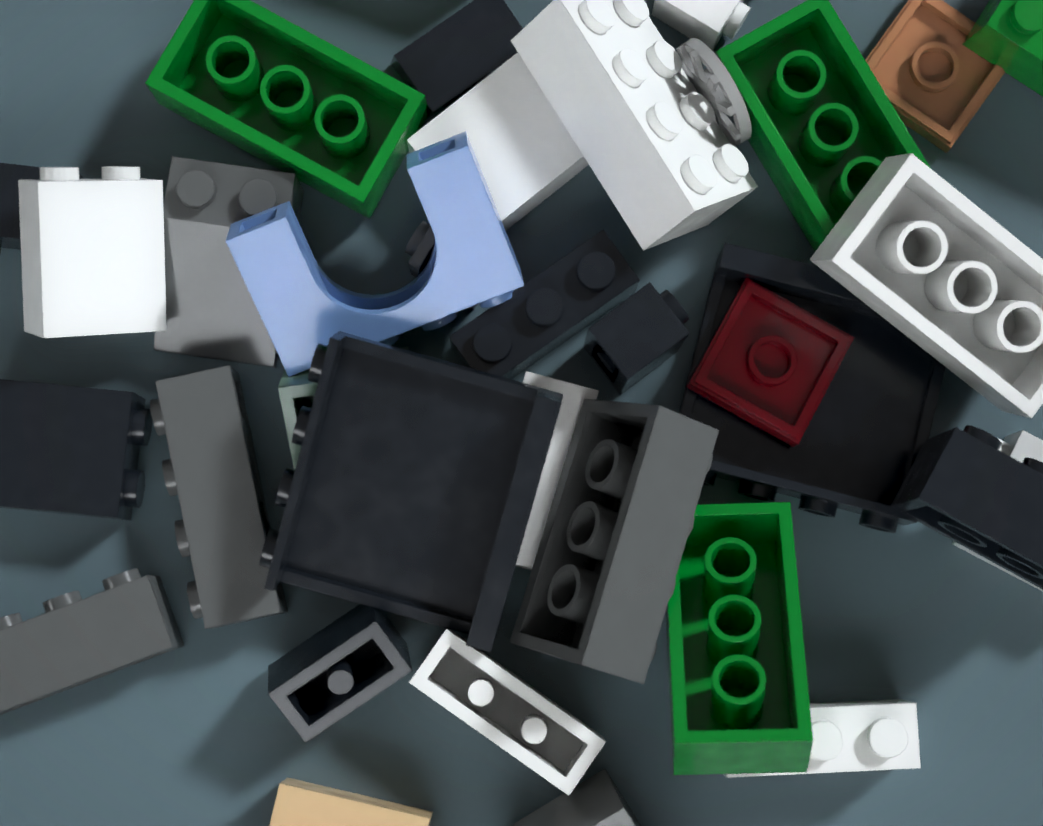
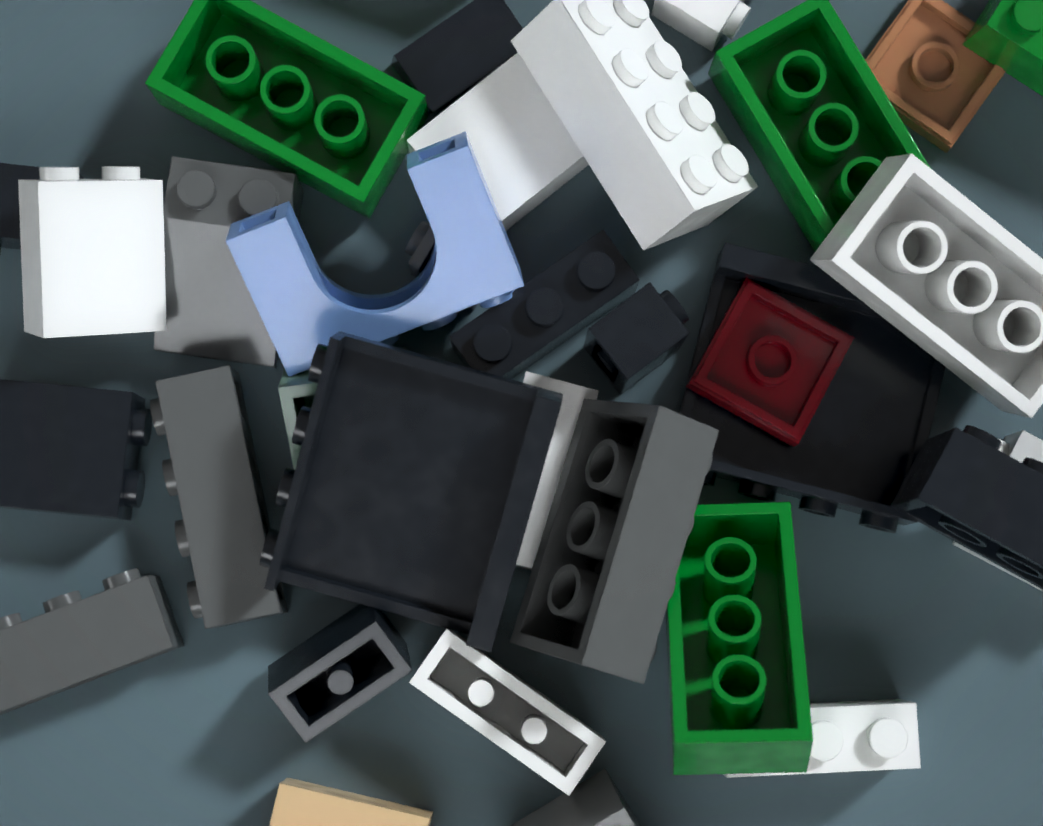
light grey wheel [676,38,752,146] -> none

